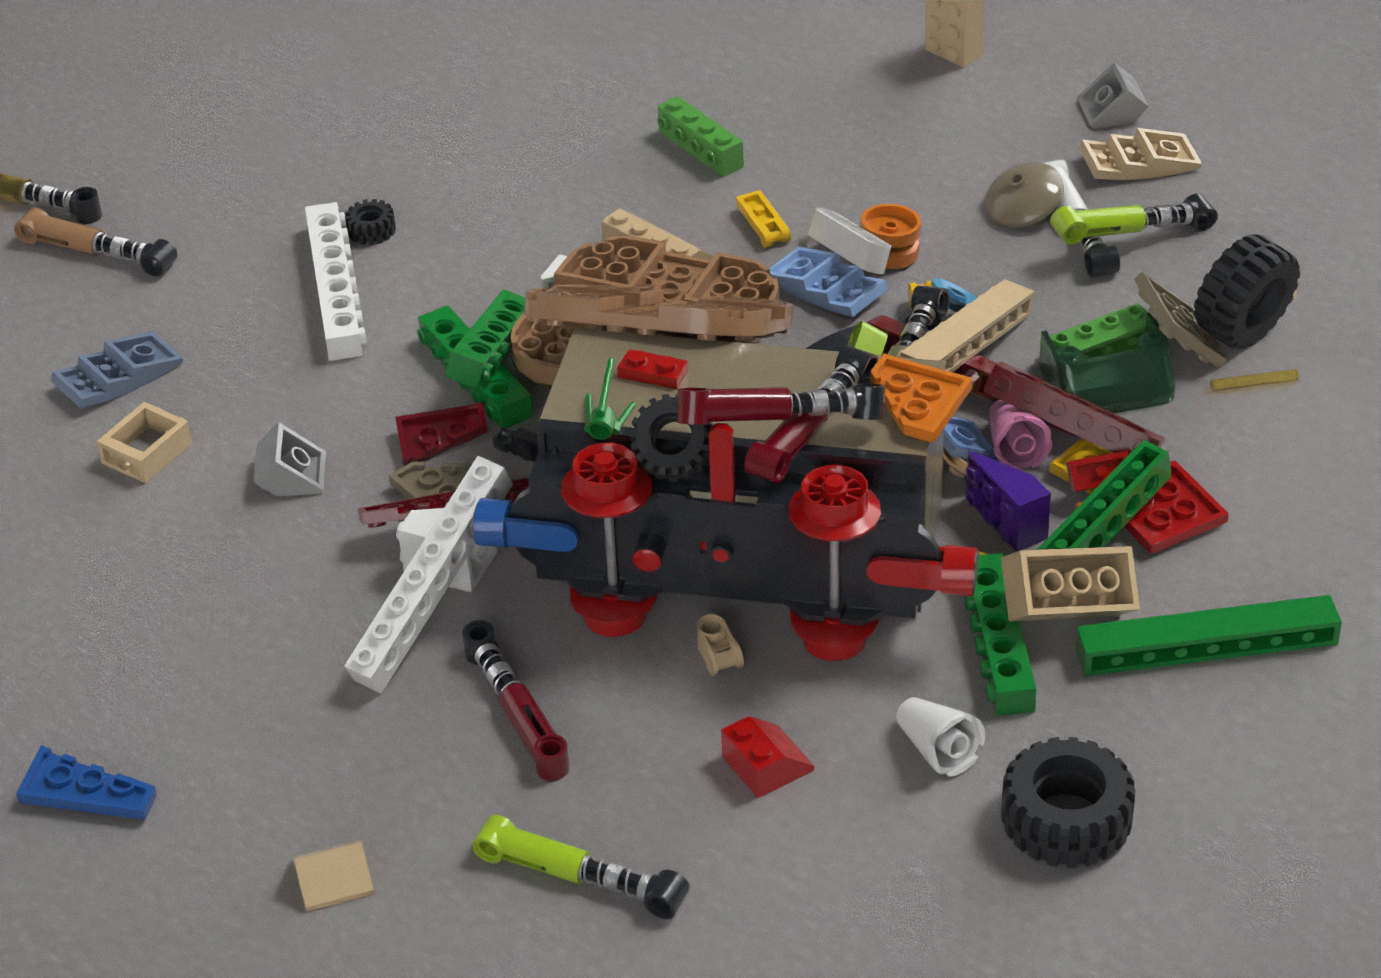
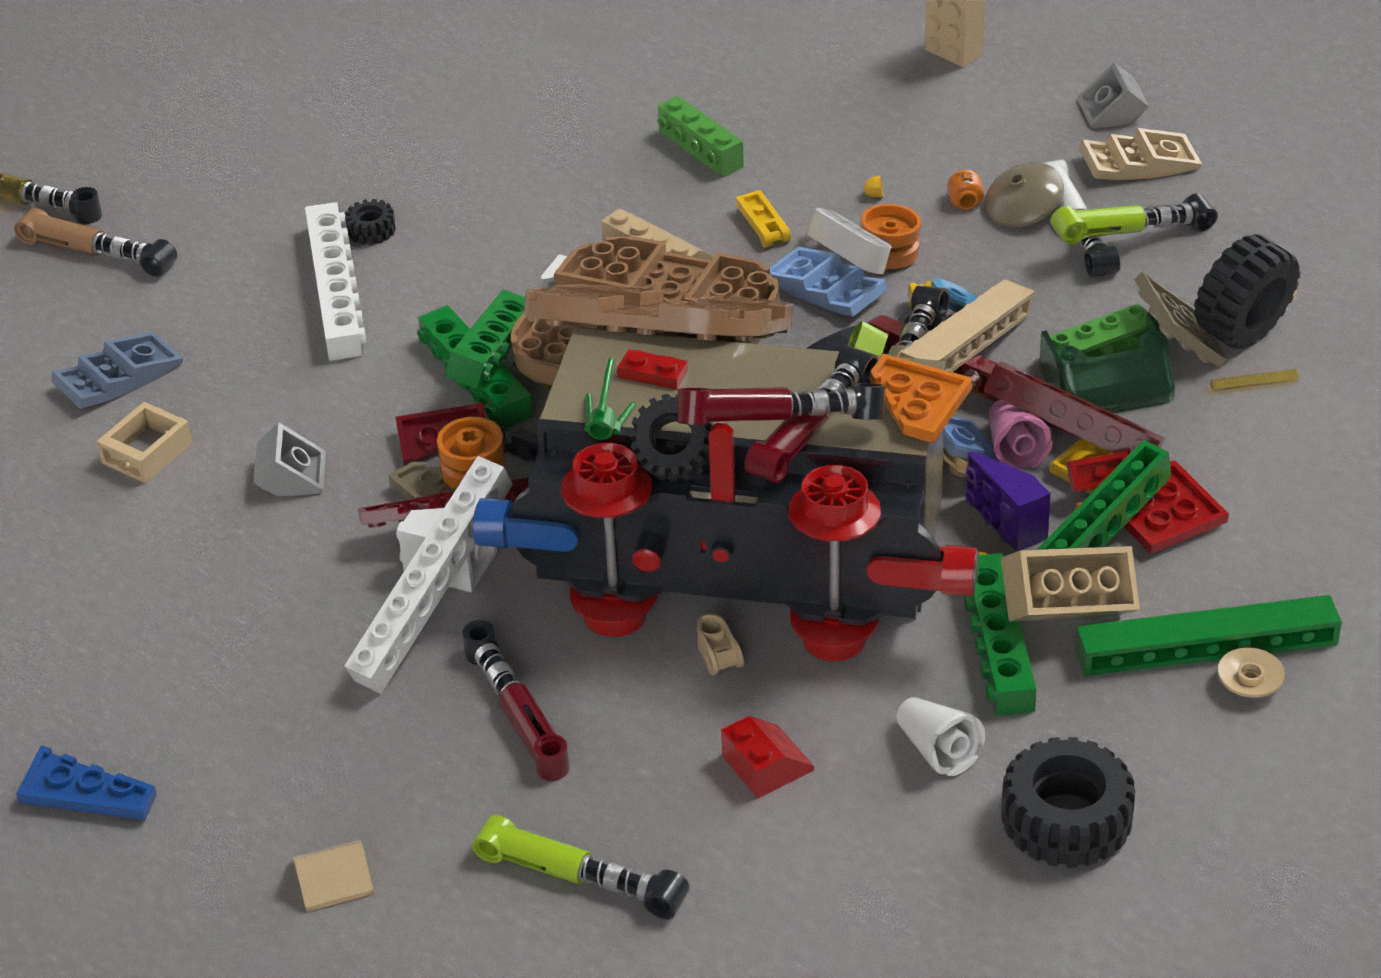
none -> orange wheel [437,417,507,489]
none -> yellow hinge [863,176,884,198]
none -> orange head [947,170,984,210]
none -> tan dish [1218,648,1285,698]

